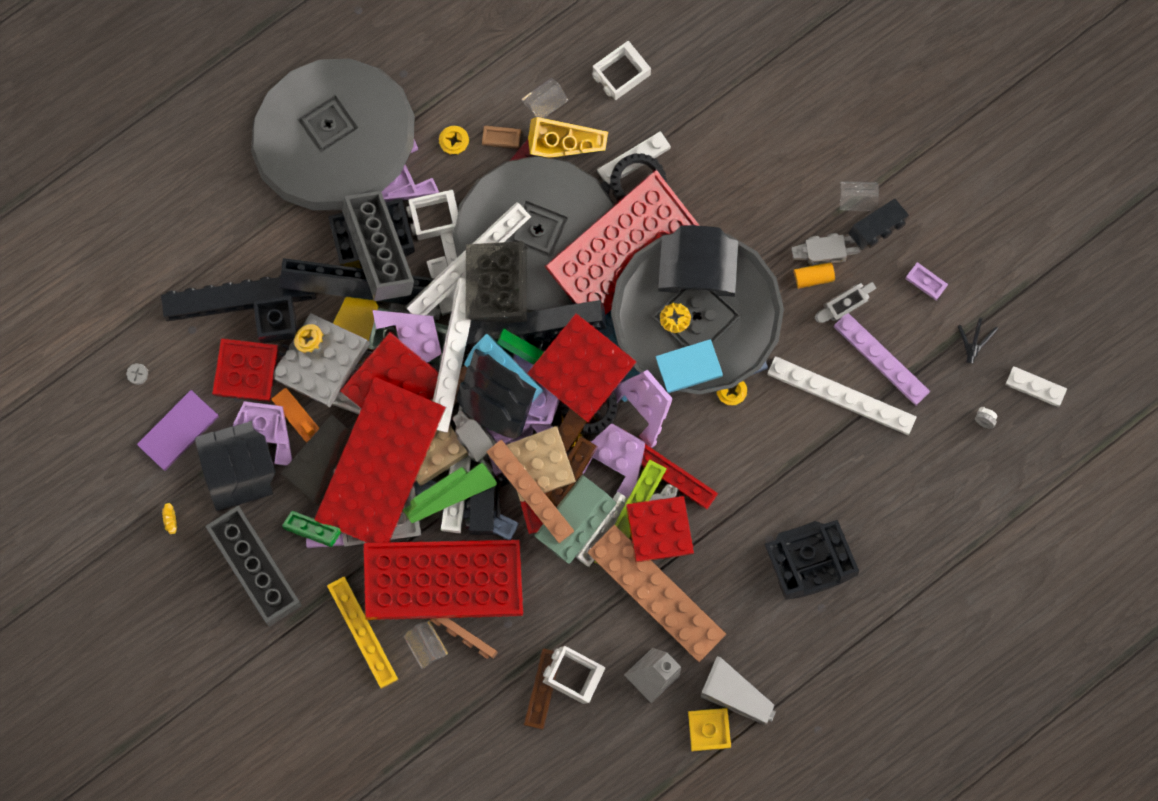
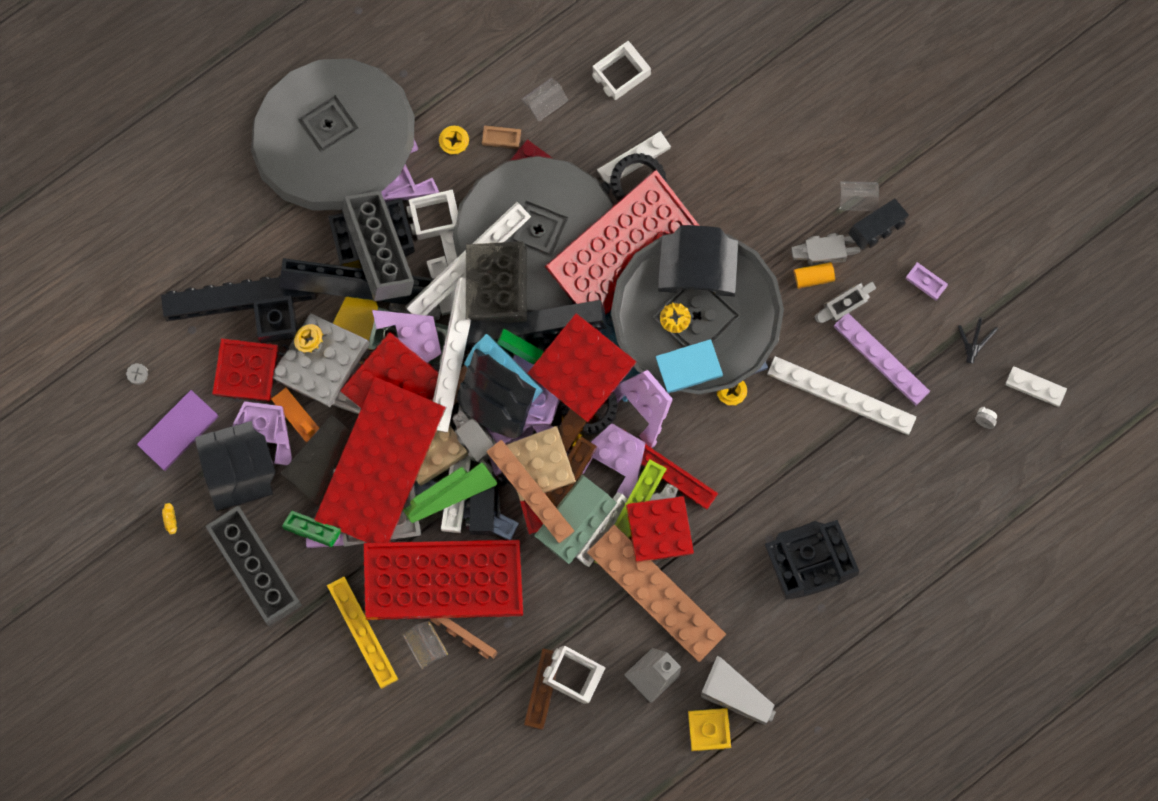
yellow wedge [528,117,608,158] -> none

